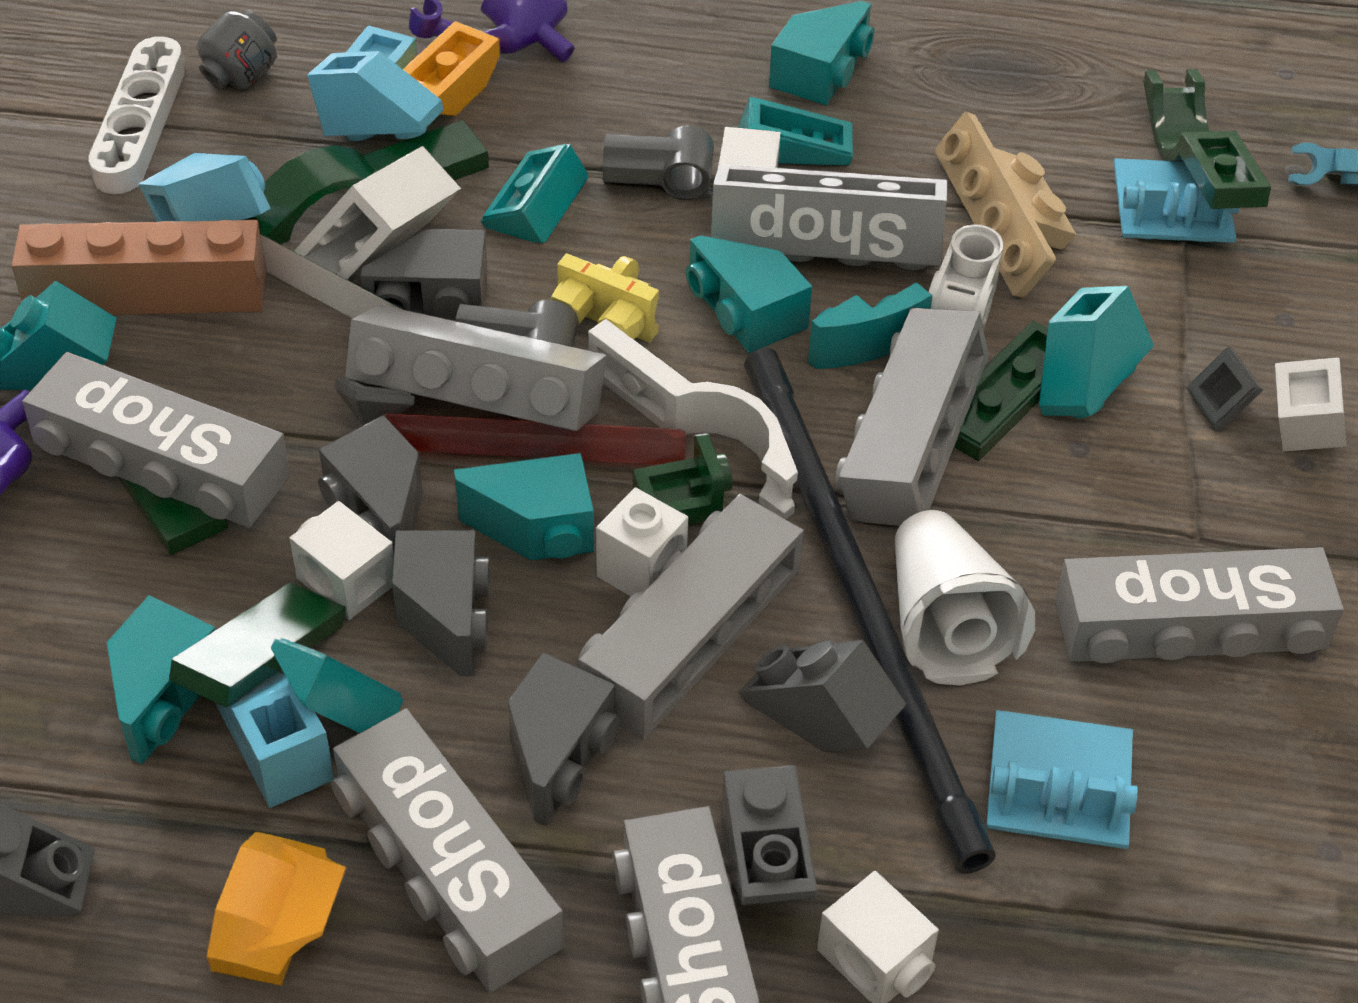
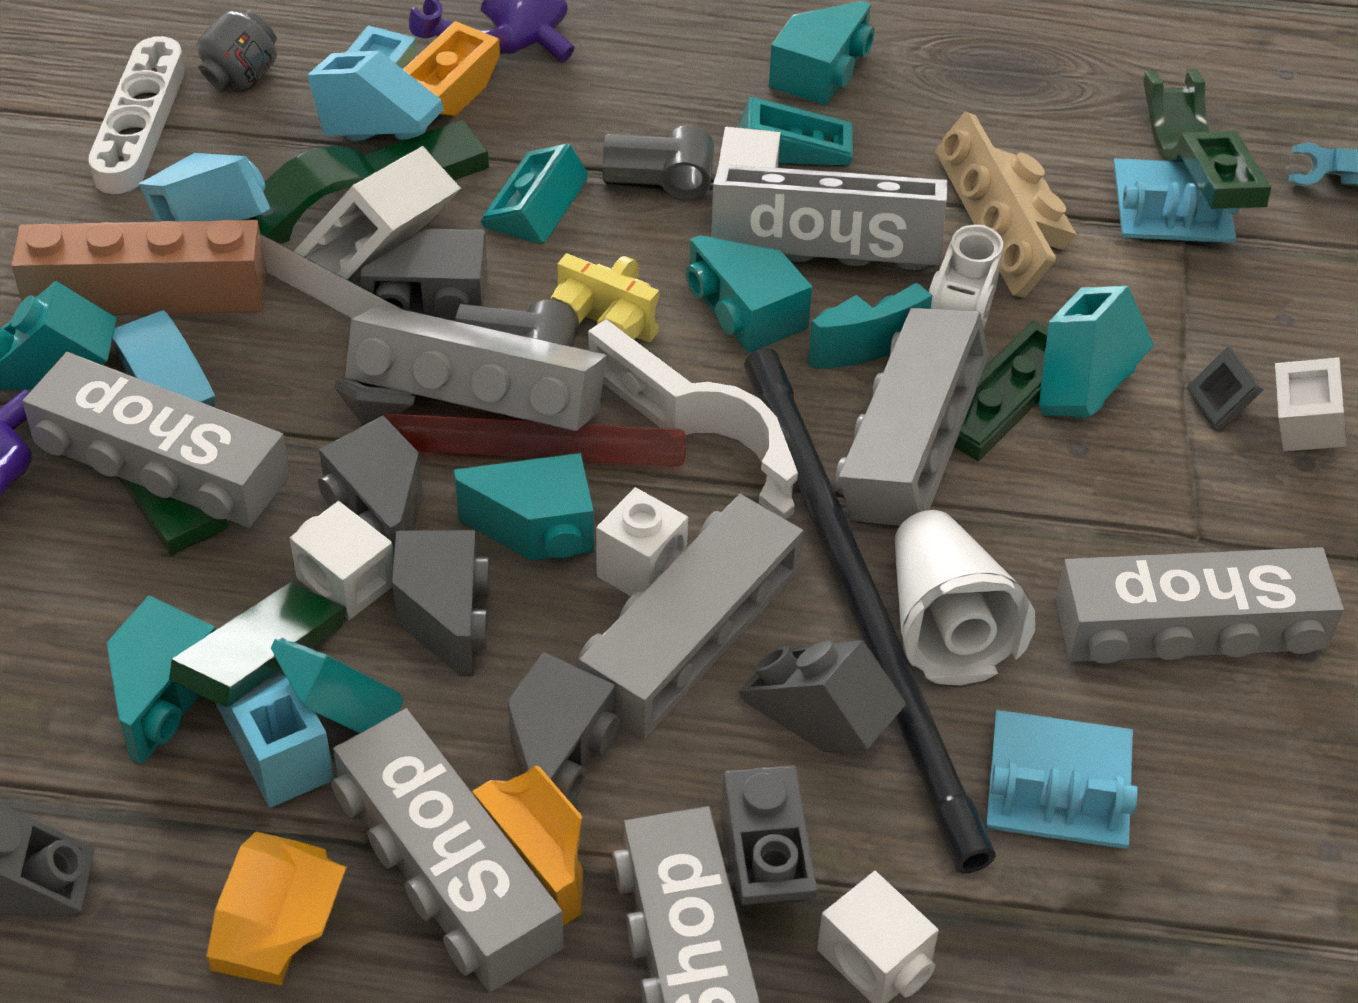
dark green bracket [633,433,732,525] -> none
none -> medium azure slope [111,310,215,406]
none -> light orange slope [472,766,584,926]

